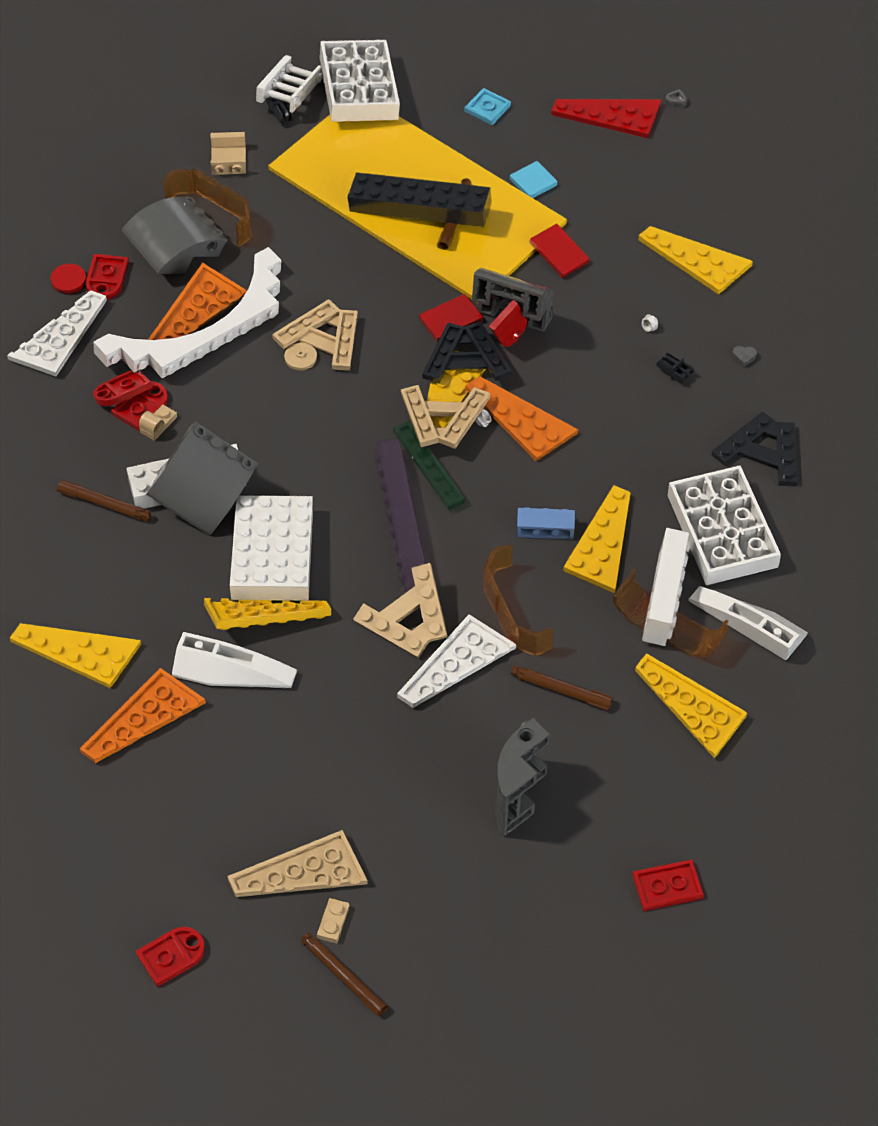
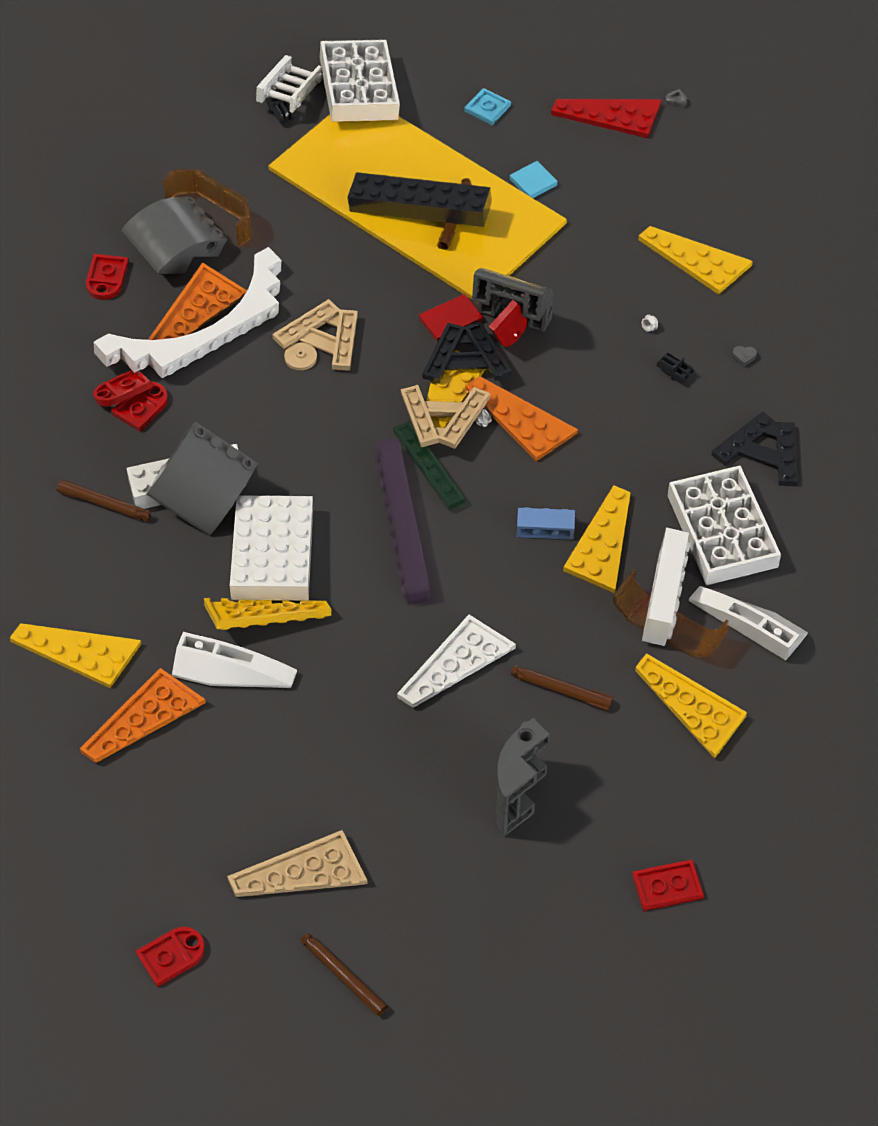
white wing [7,290,107,376] -> none
red tile [50,264,86,294] -> none
tan plate [139,405,177,441] -> none
tan panel [211,132,246,175] -> none
tan plate [317,898,350,943] -> none
tan plate [353,563,448,659] -> none
clear orange windscreen [483,544,554,656] -> none
red tile [529,223,590,278] -> none

